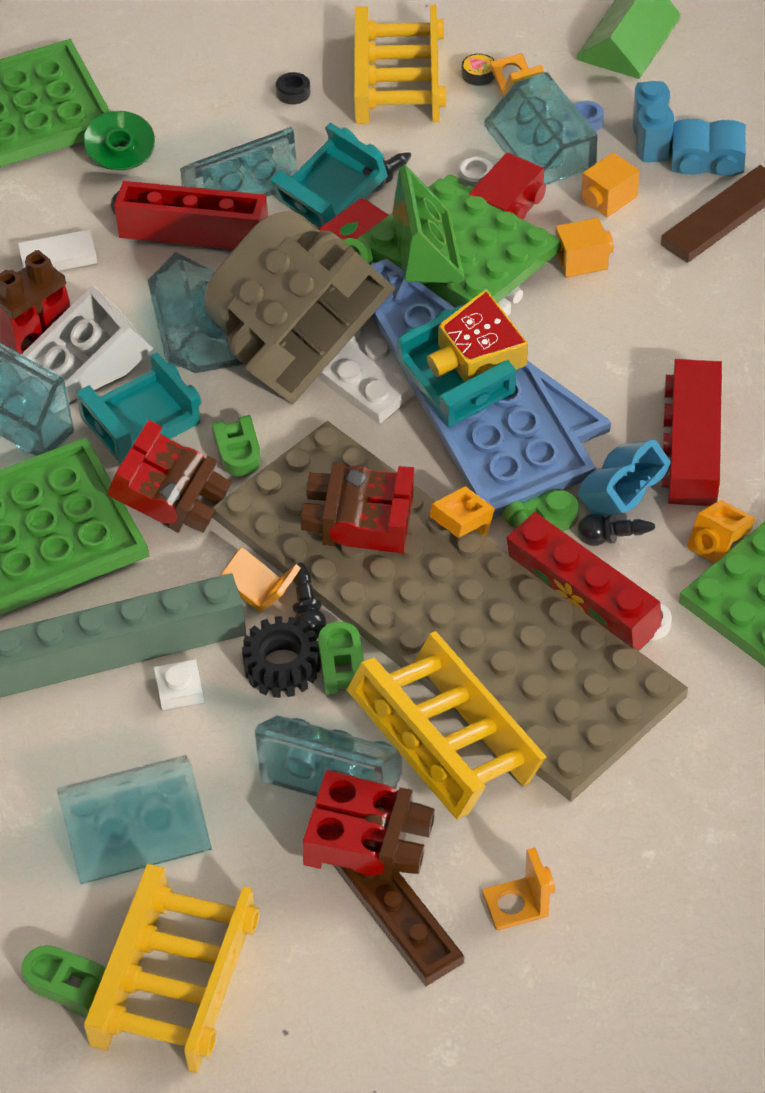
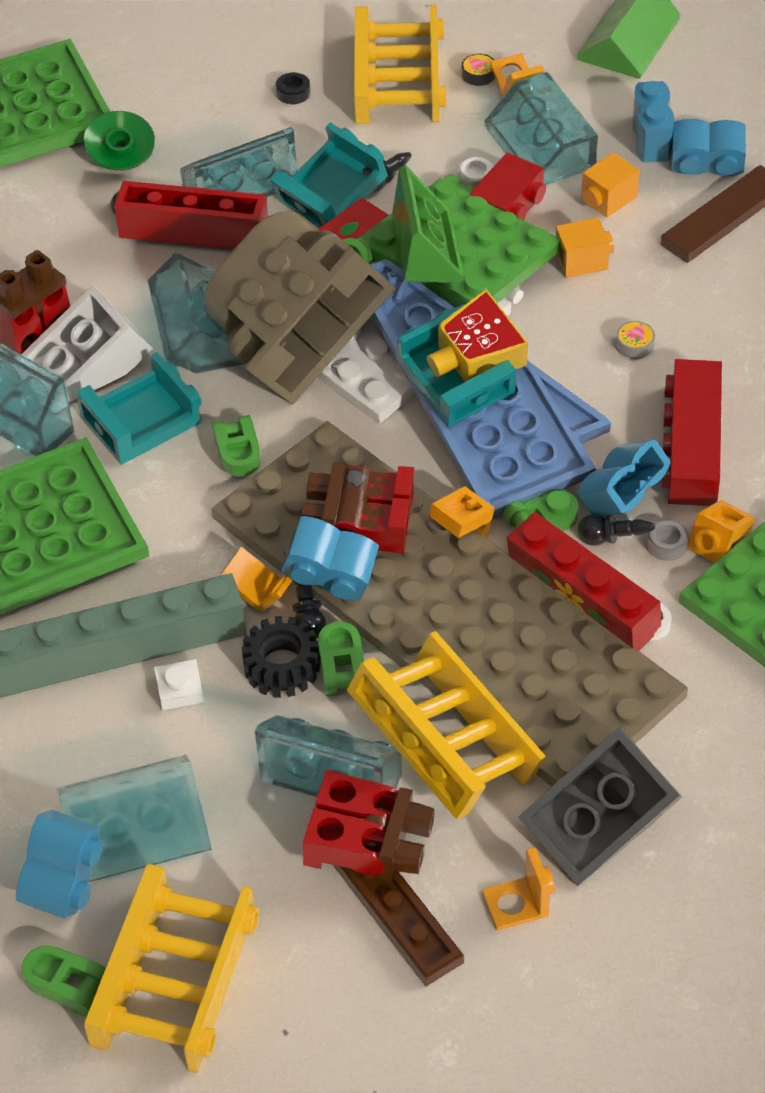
white tile [18,230,98,271] -> none
hips [107,420,232,533] -> none
medium blue tile [569,101,604,134] -> none
none -> dark azure brick [16,809,103,919]
none -> dark azure brick [281,516,379,600]
none -> dark grey slope [518,727,682,886]
none -> tile [616,321,655,358]
none -> light grey tile [647,520,689,561]

